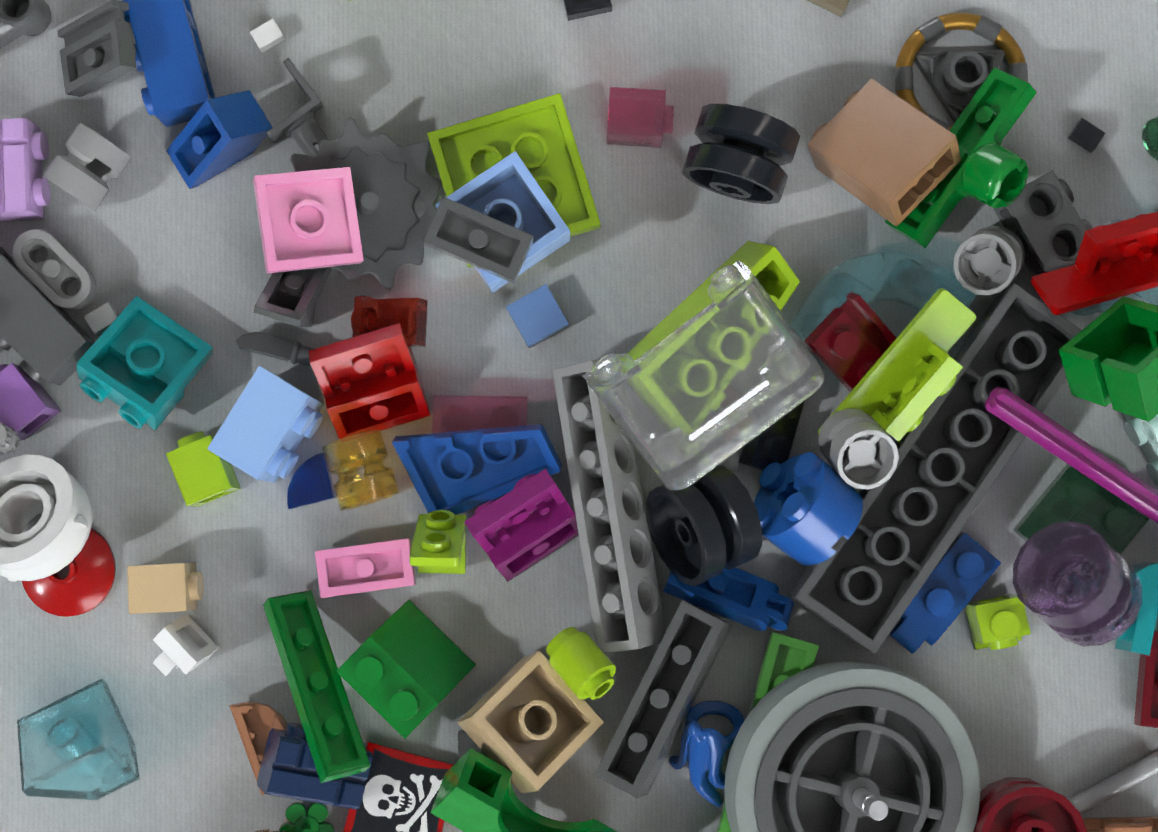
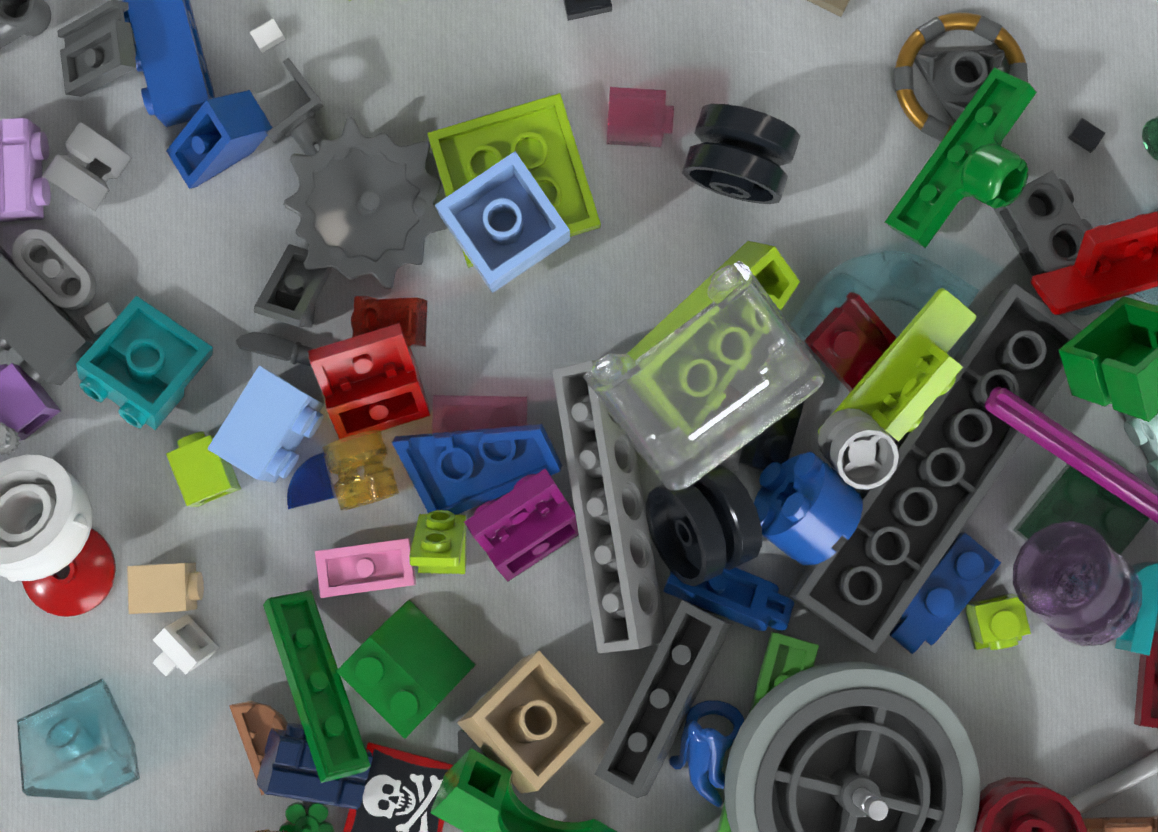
bright pink plate [253,167,364,274] -> none
dark grey plate [423,196,534,283] -> none
medium blue tile [506,284,569,348] -> none
lime brick [546,627,616,700] -> none
medium nougat brick [807,78,961,227] -> none
light grey wheel [953,226,1025,296] -> none

